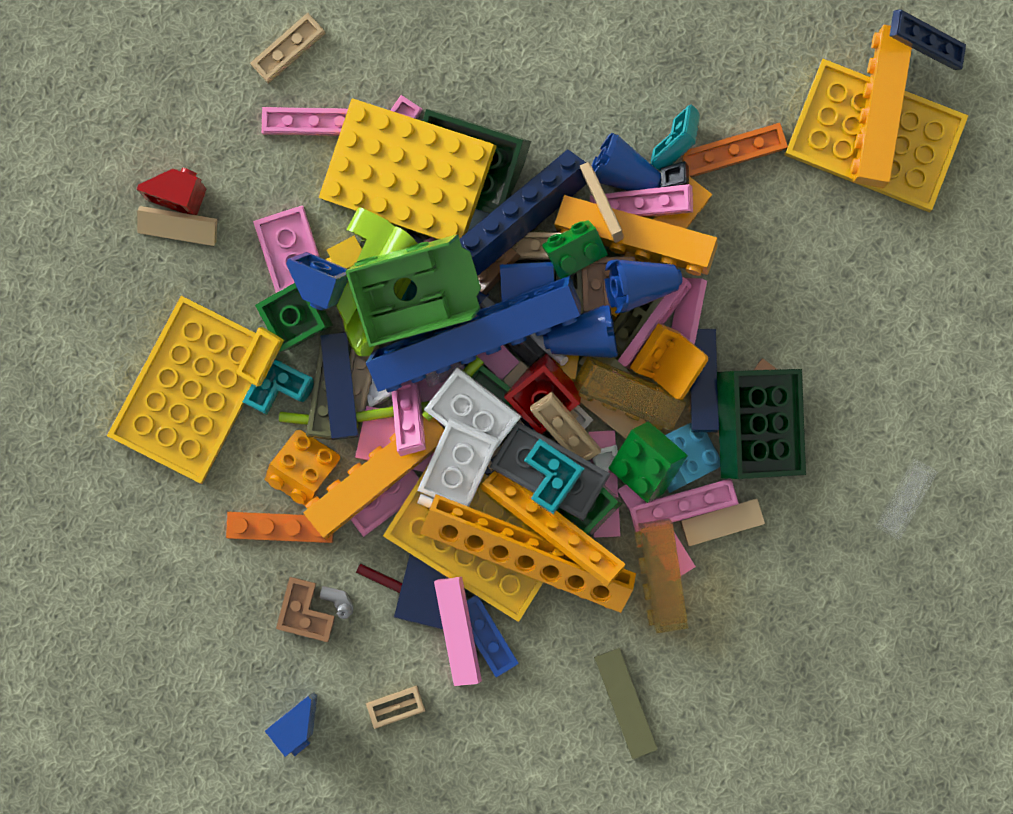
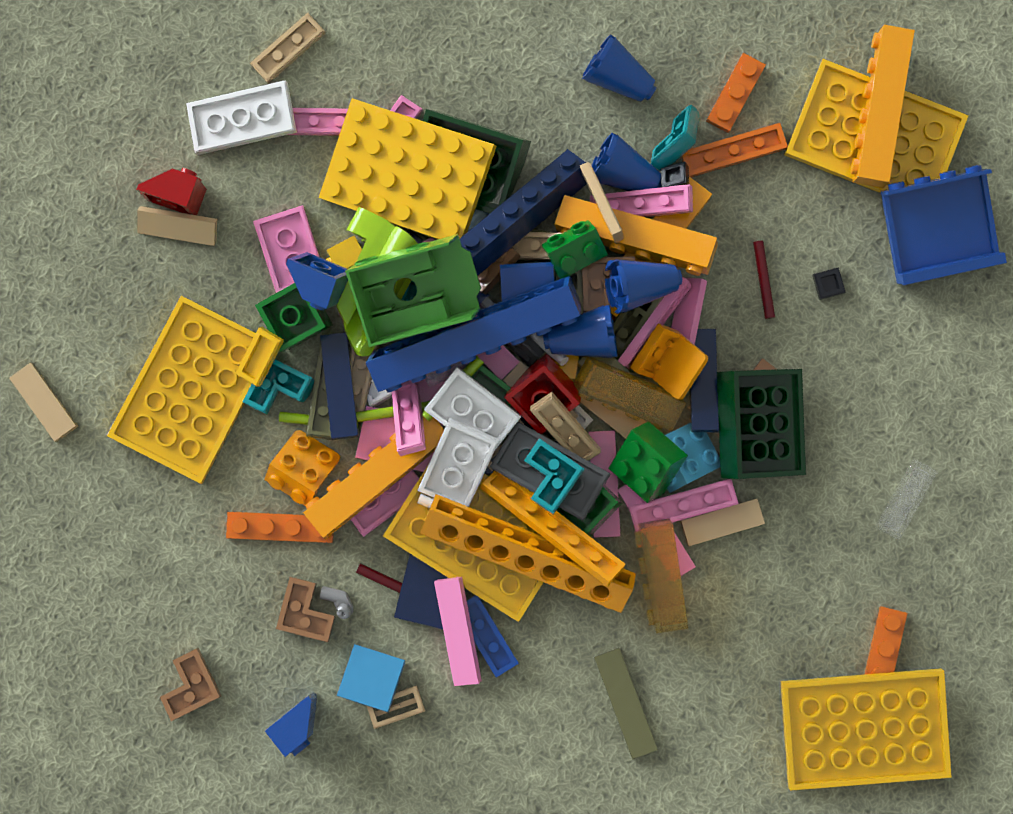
white tile [592,445,618,472] -> none
dark blue tile [889,9,966,70] -> none
none -> tan tile [9,363,78,442]
none -> medium nougat plate [160,648,221,721]
none -> white tile [186,80,297,155]
none -> dark azure tile [337,644,406,713]
none -> blue cone [582,34,657,102]
none -> orange plate [706,53,766,133]
none -> dark red bar [753,240,775,319]
none -> yellow plate [780,668,952,791]
none -> black tile [812,267,846,300]
none -> orange plate [864,606,908,675]
none -> blue panel [881,165,1007,285]

